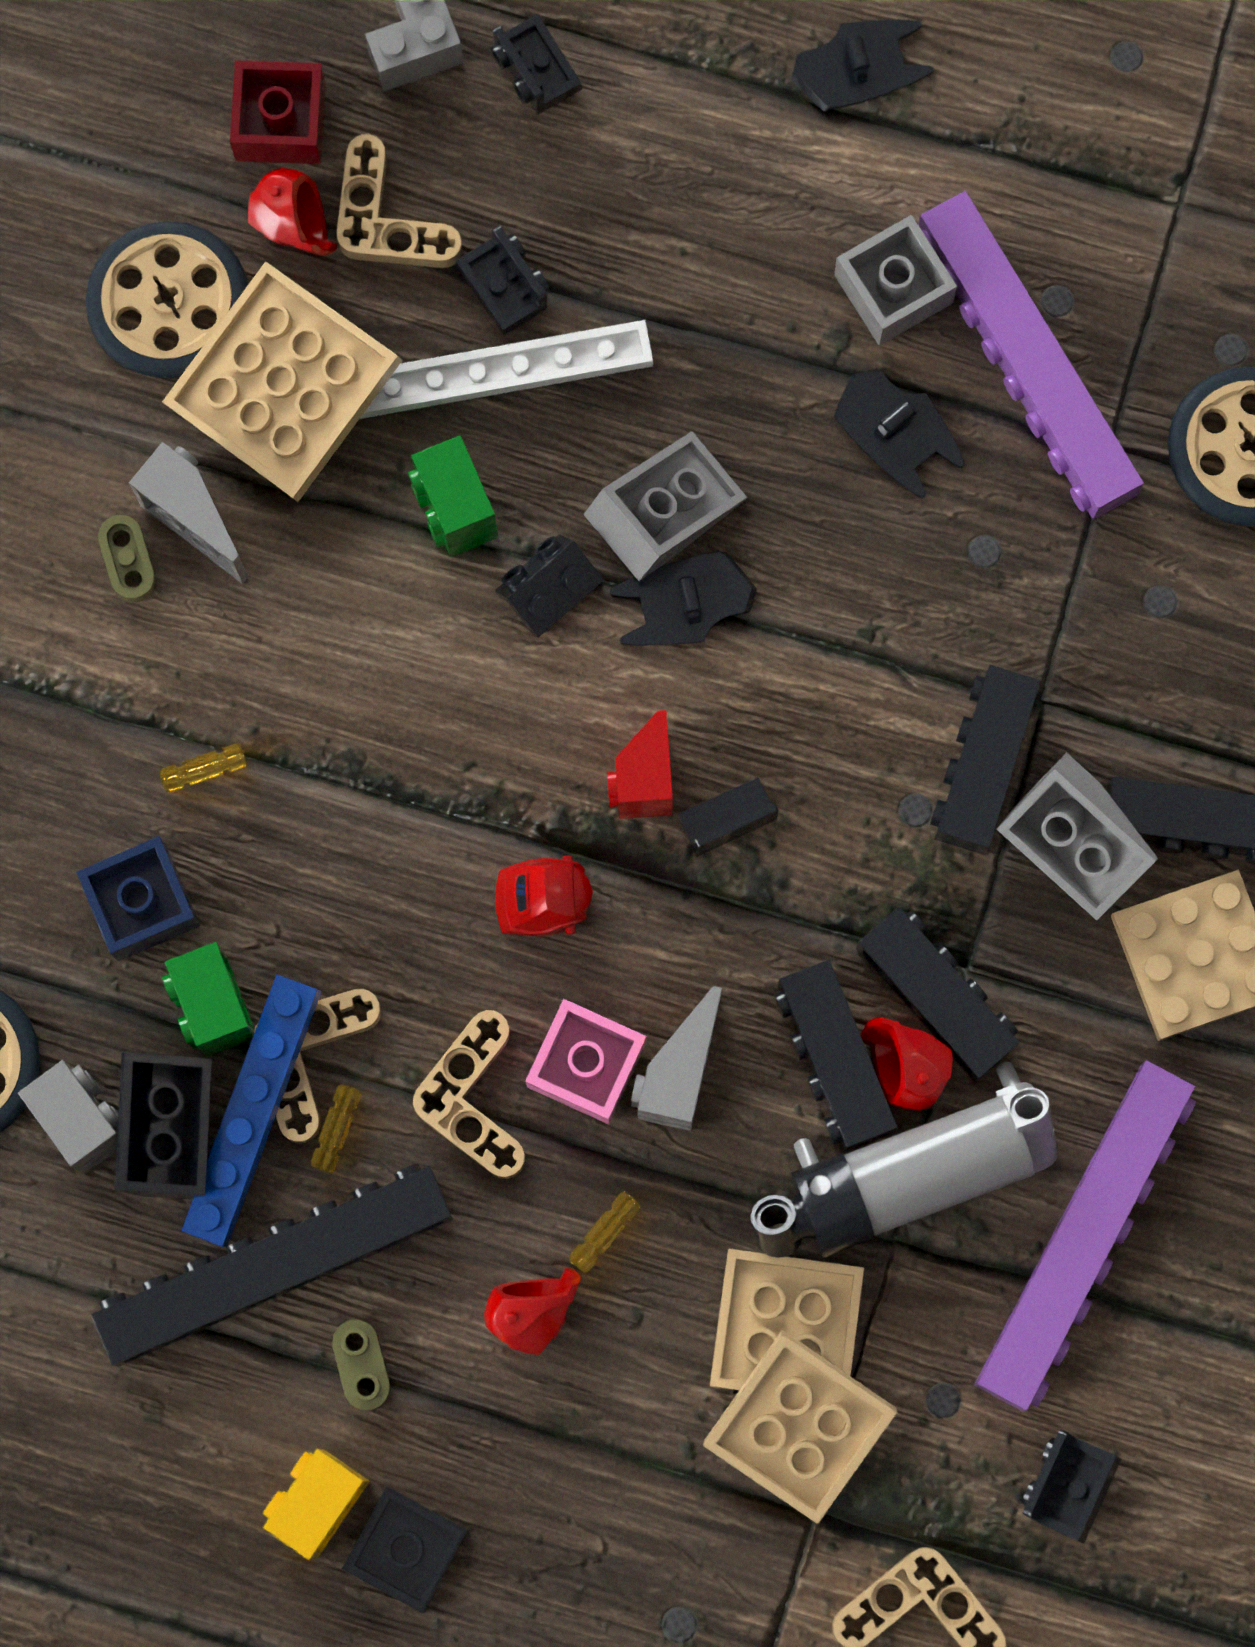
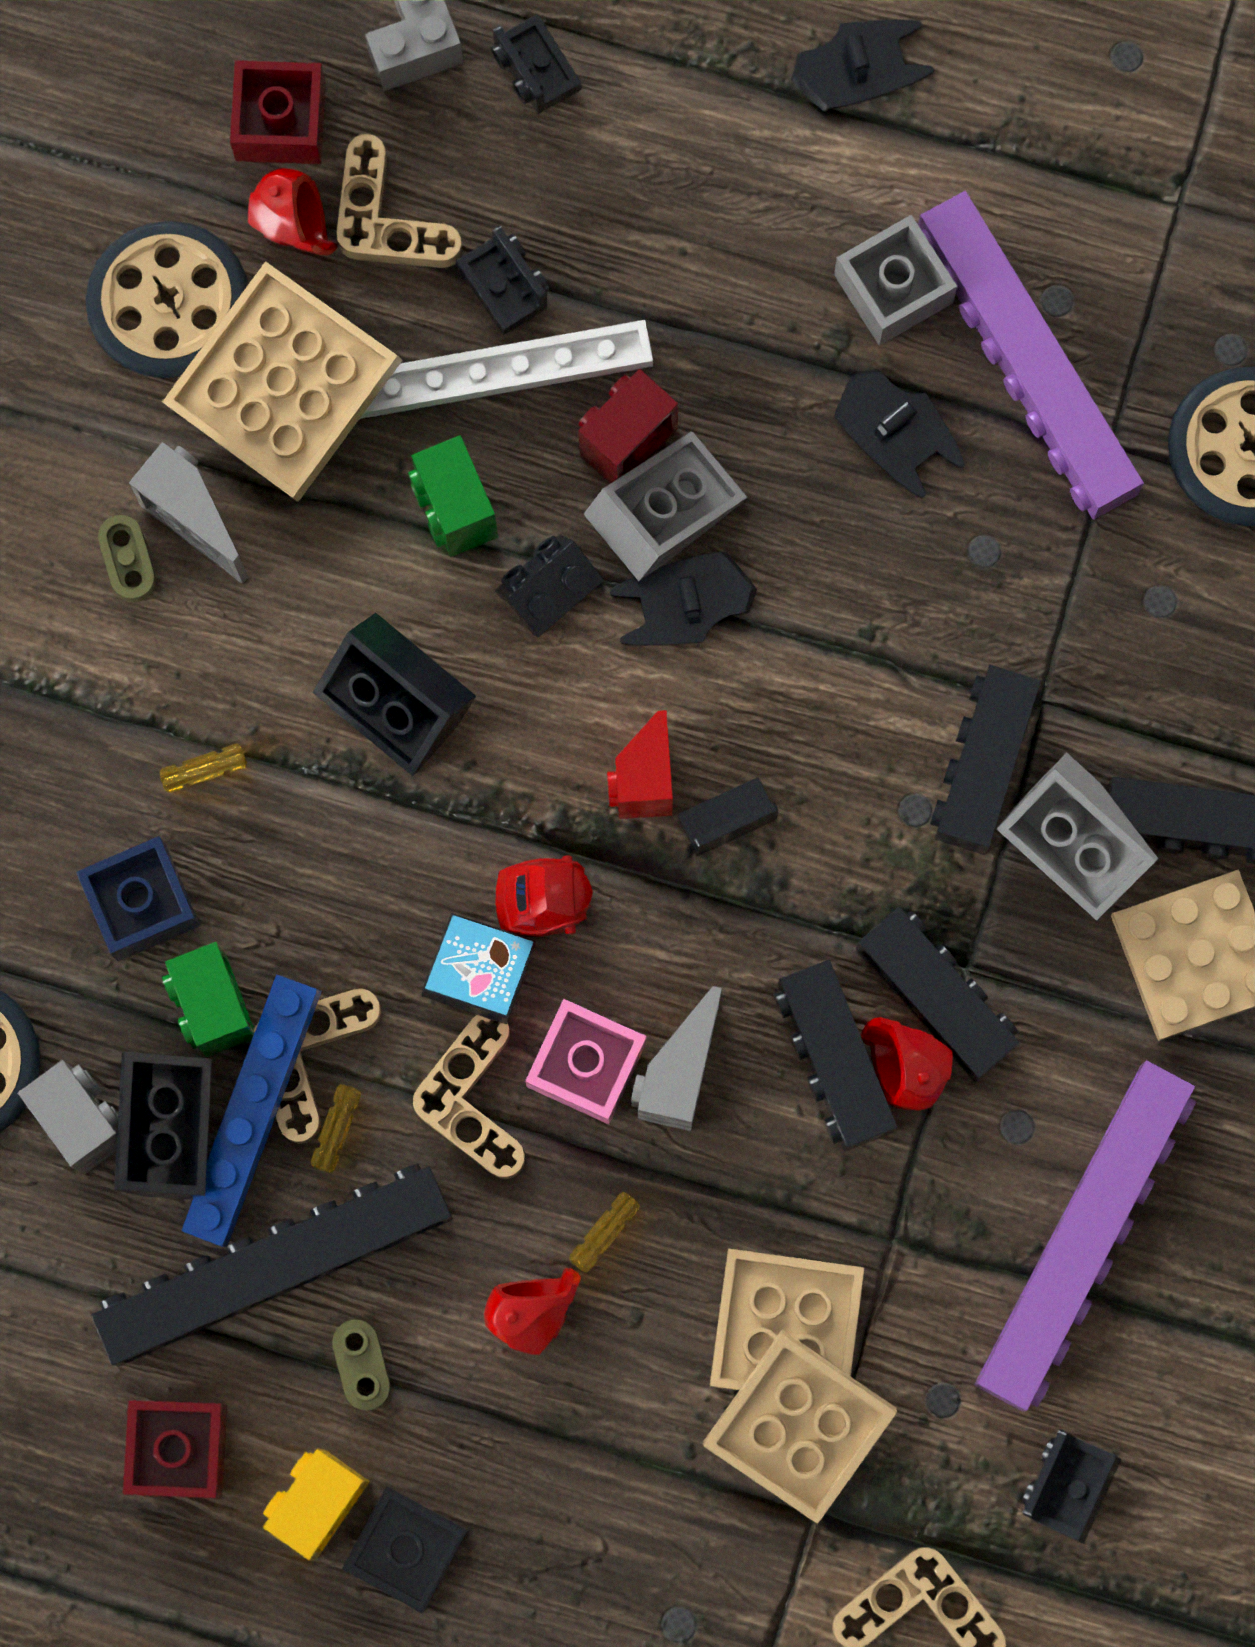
light grey piece [751,1062,1058,1258] -> none
none -> dark red brick [123,1400,227,1498]
none -> black slope [312,613,476,776]
none -> tile [421,913,536,1024]
none -> dark red brick [578,368,678,484]

